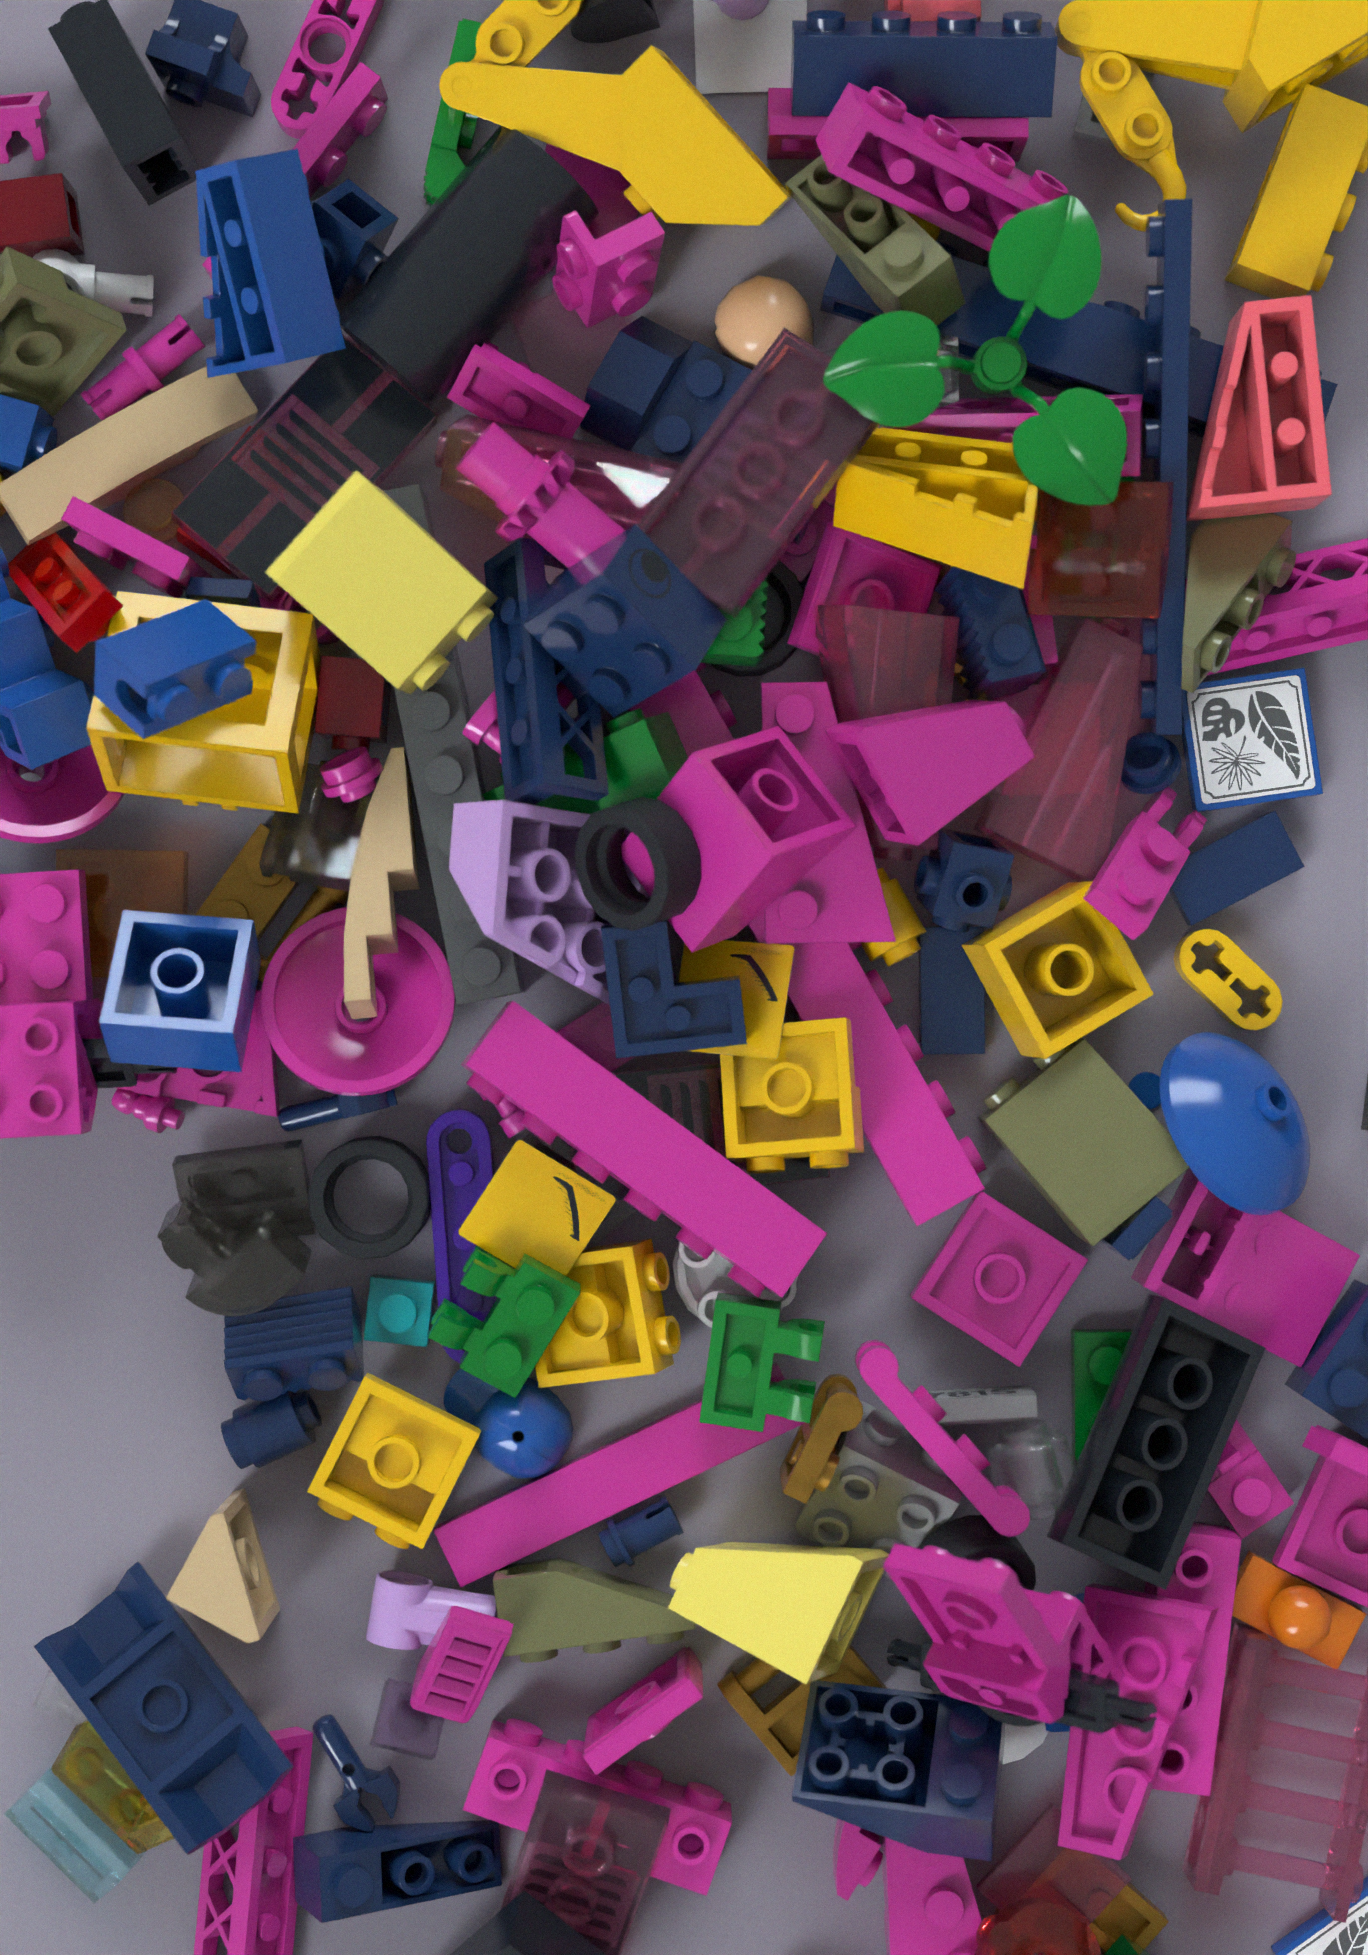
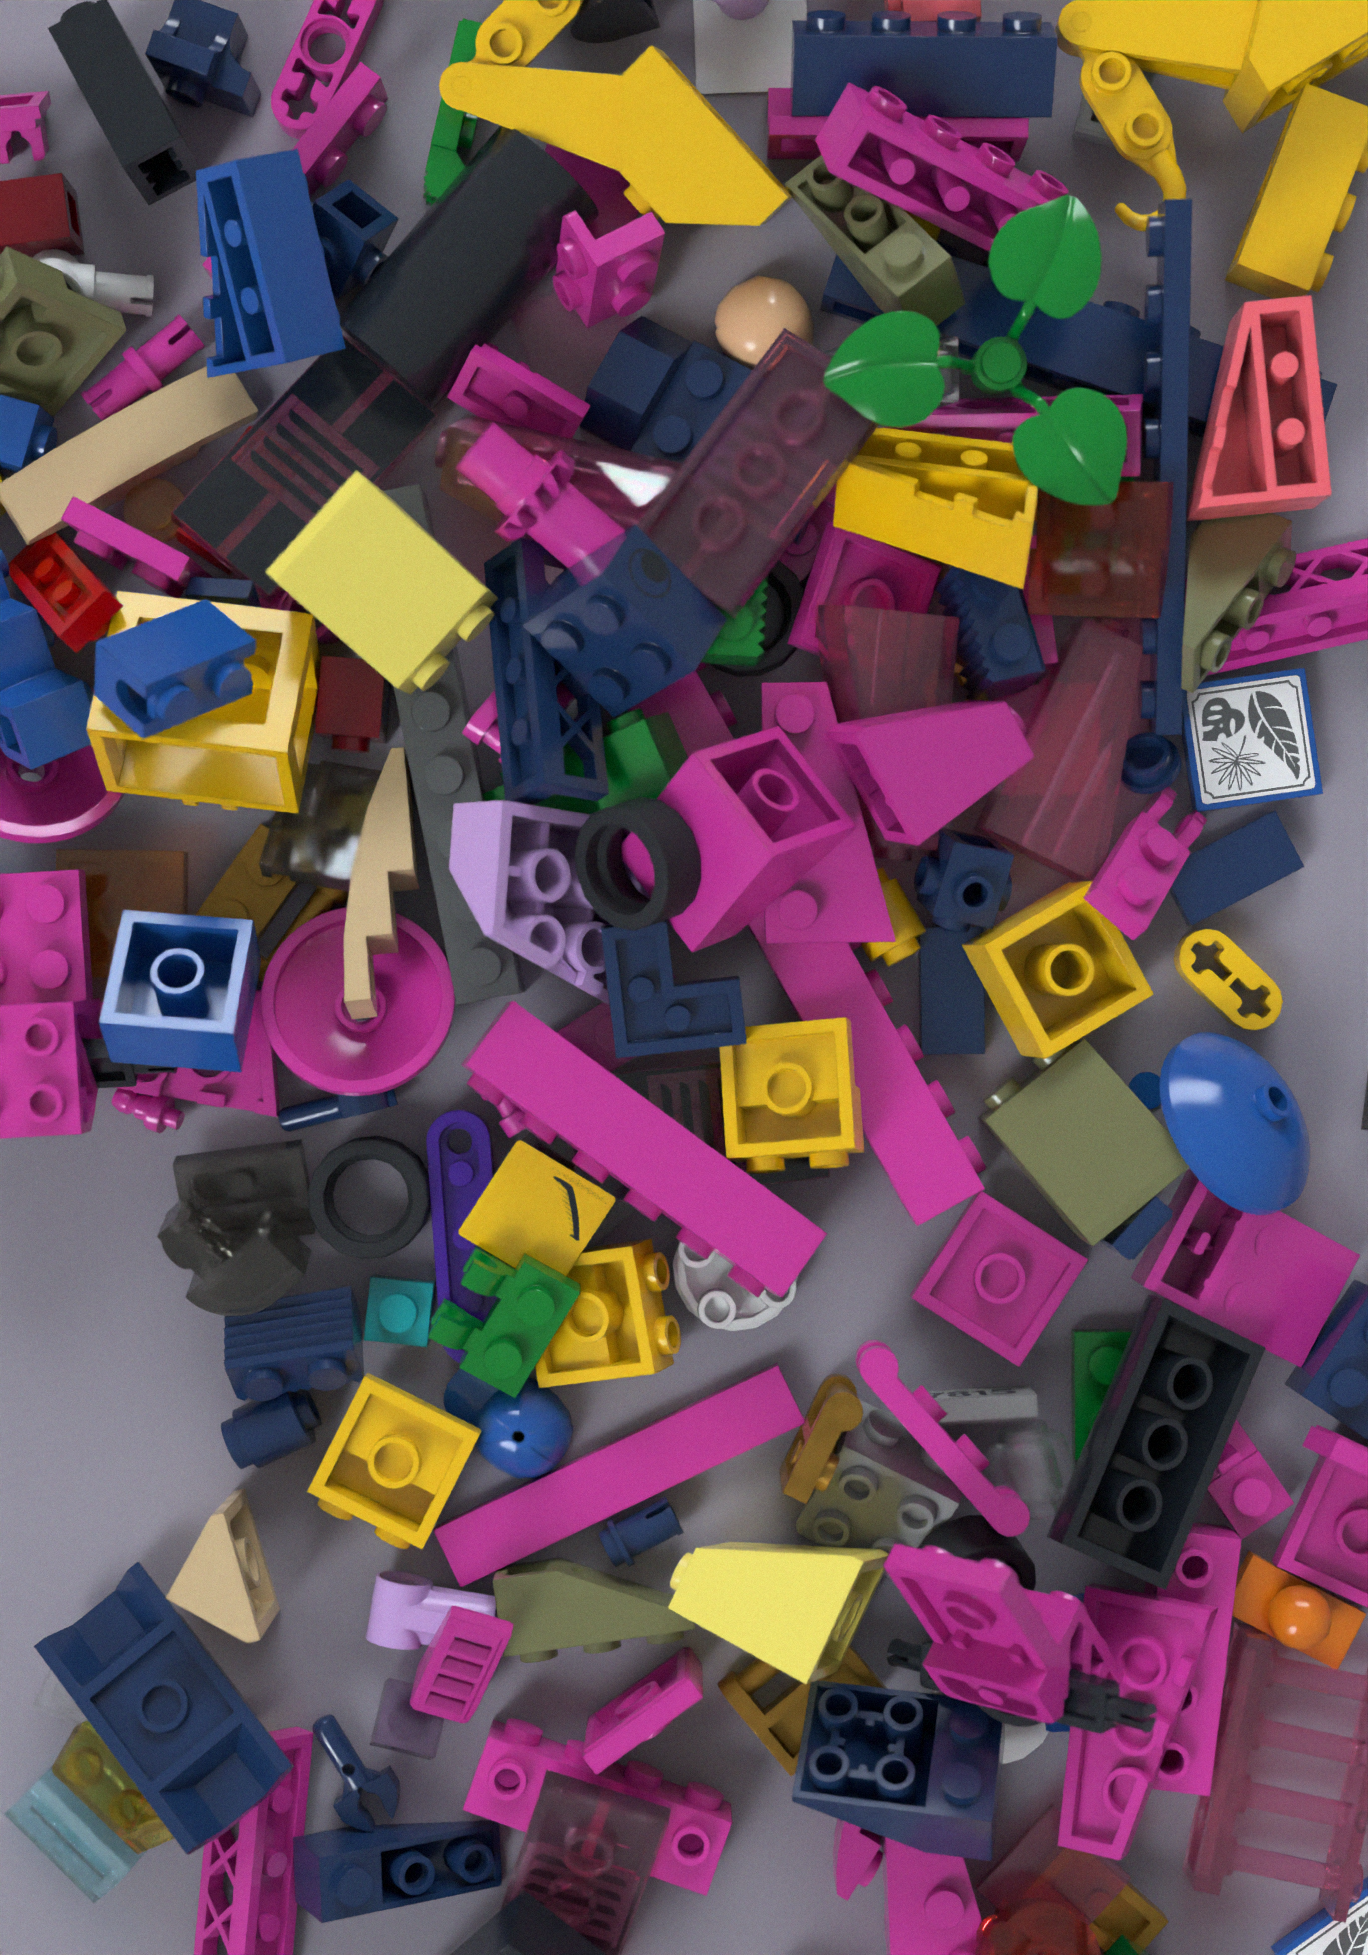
dark pink plate [320,747,383,803] -> none
yellow sticker [678,940,794,1059] -> none
green plate [699,1292,825,1432] -> none

